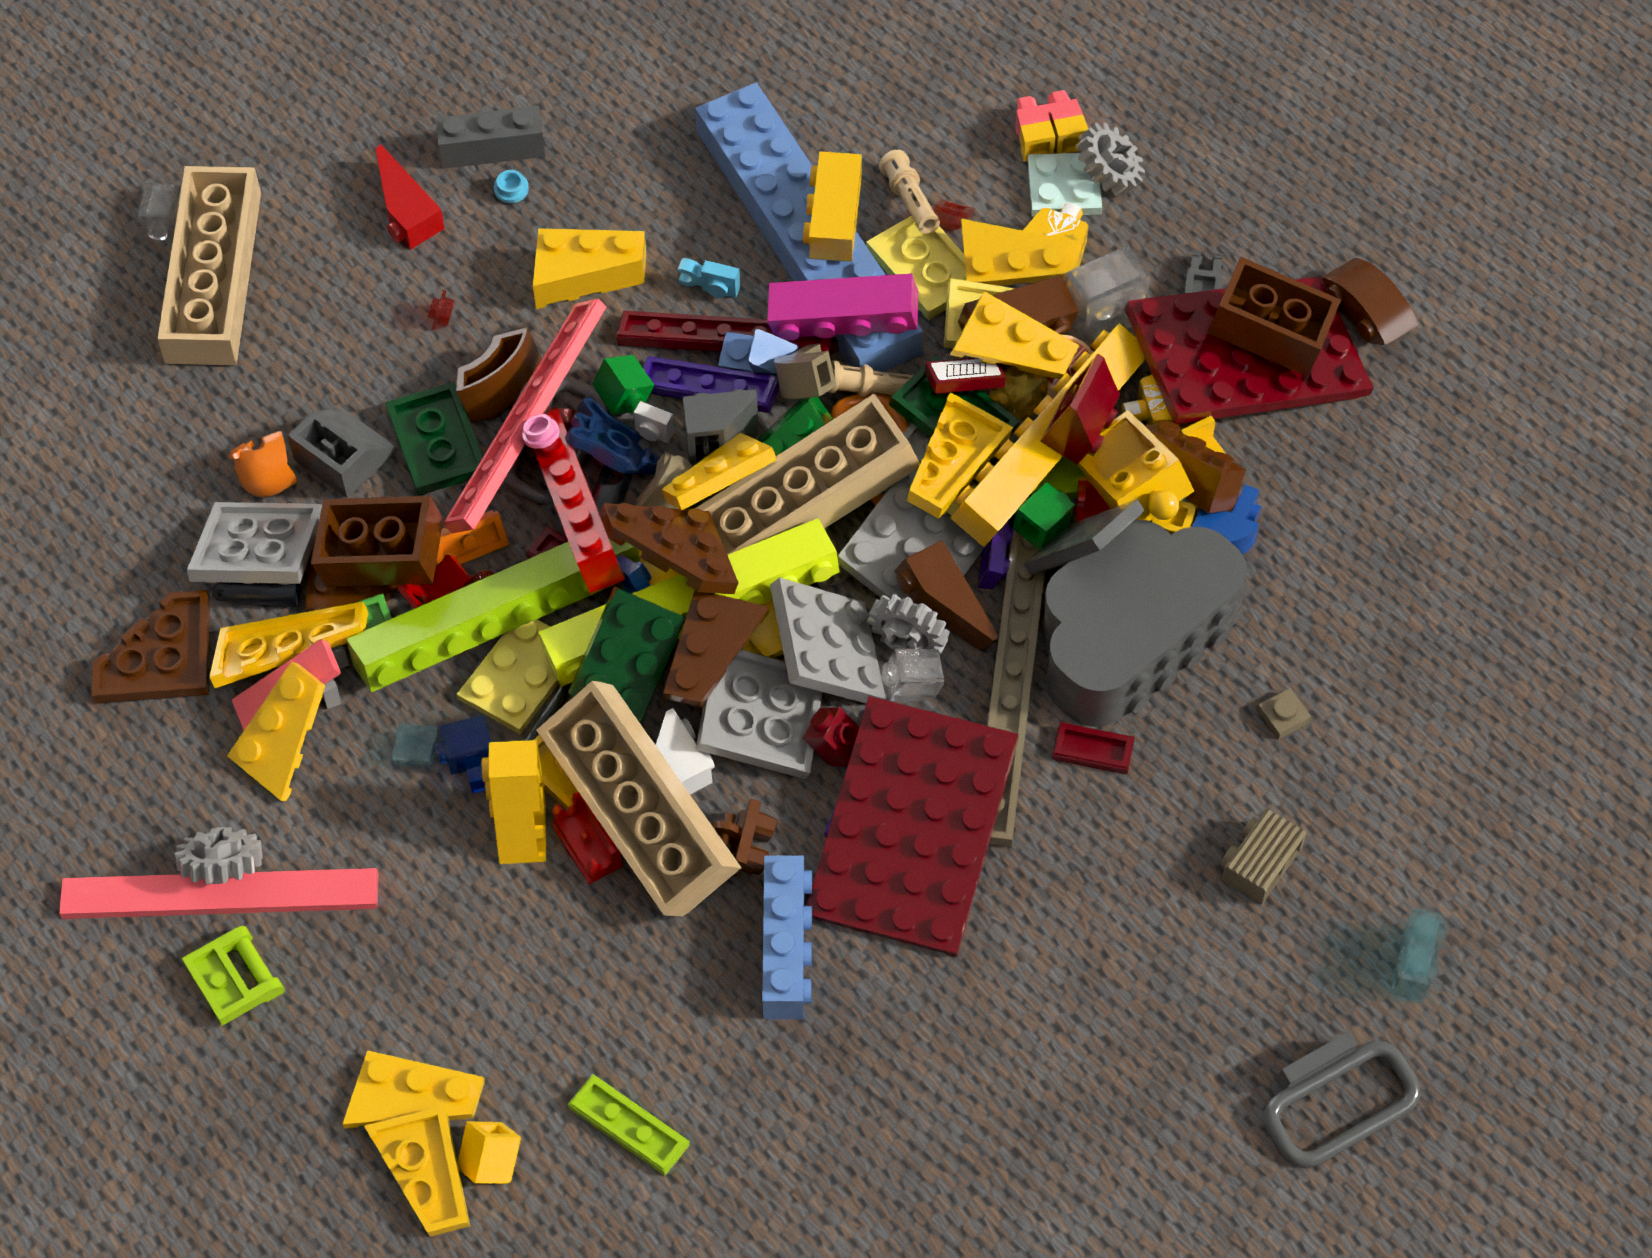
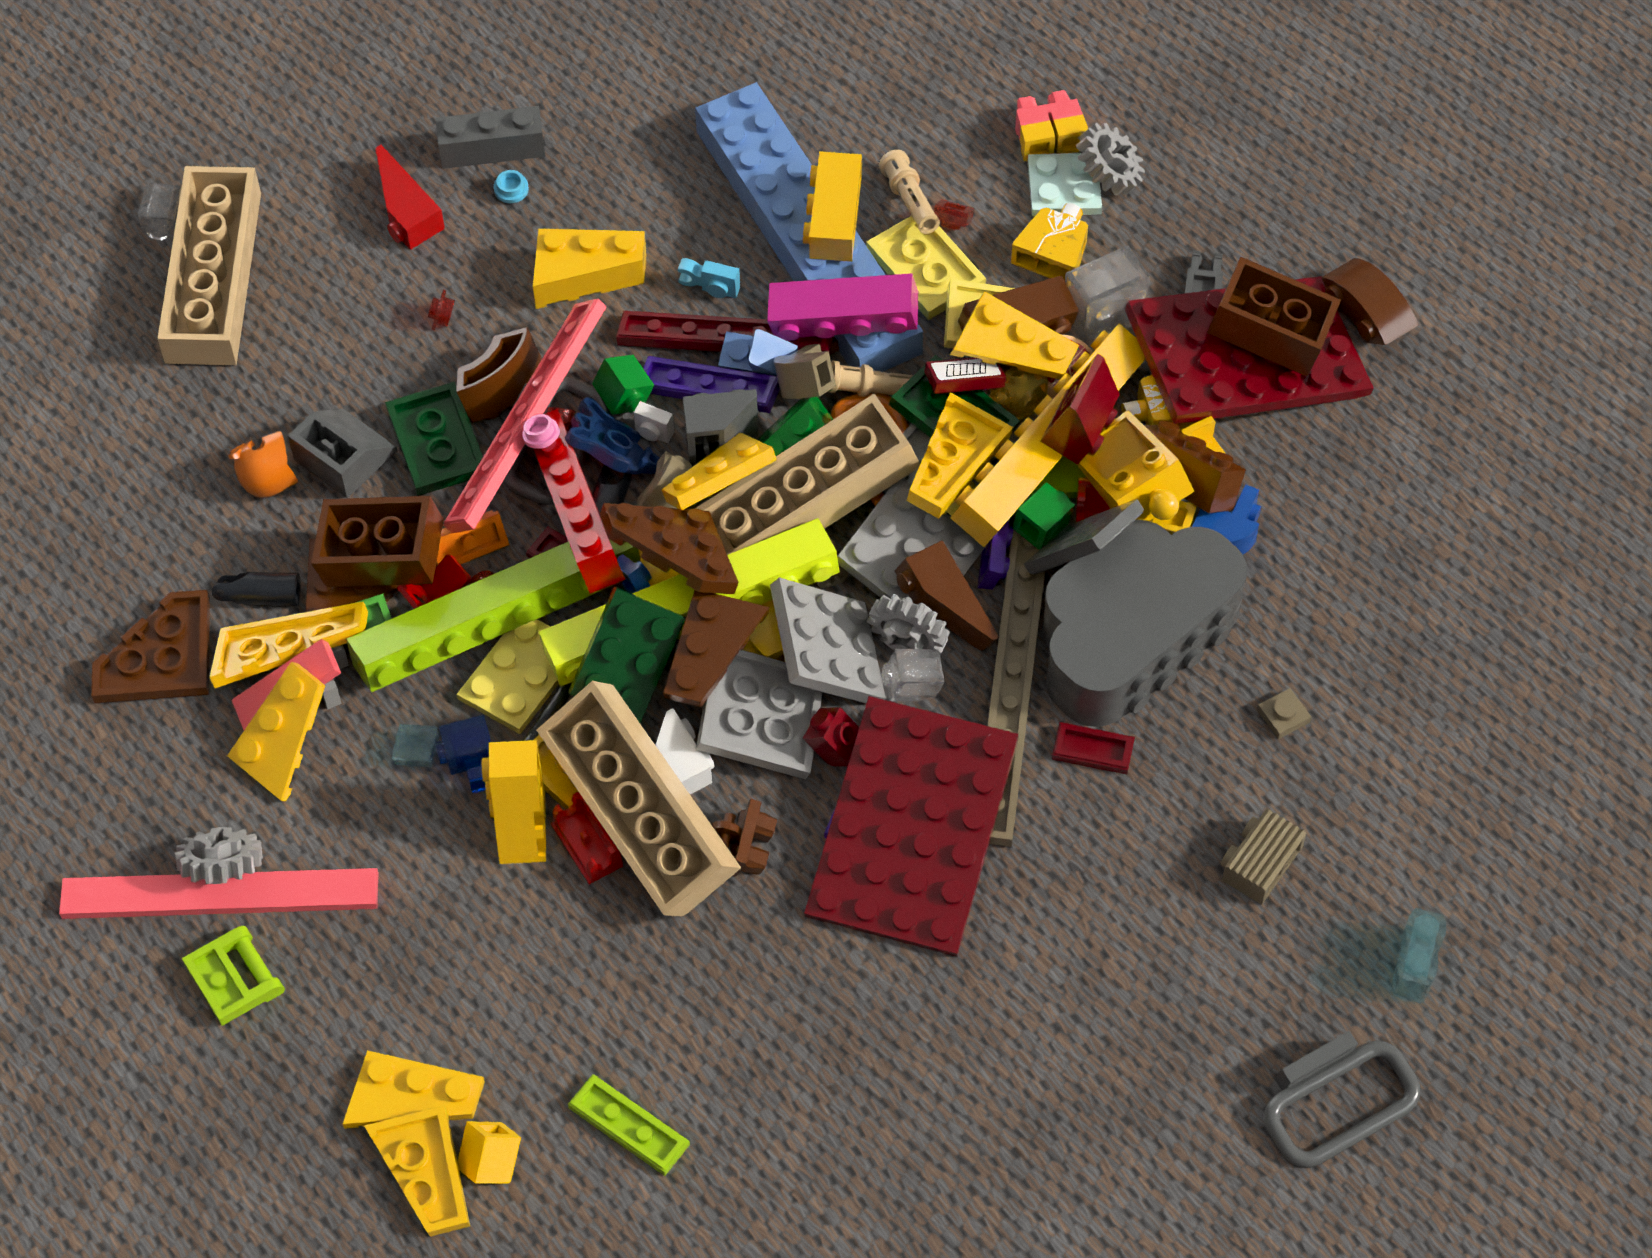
light grey plate [187,502,322,585] -> none
medium blue brick [762,856,812,1019] -> none
yellow wing [961,219,1074,286] -> none

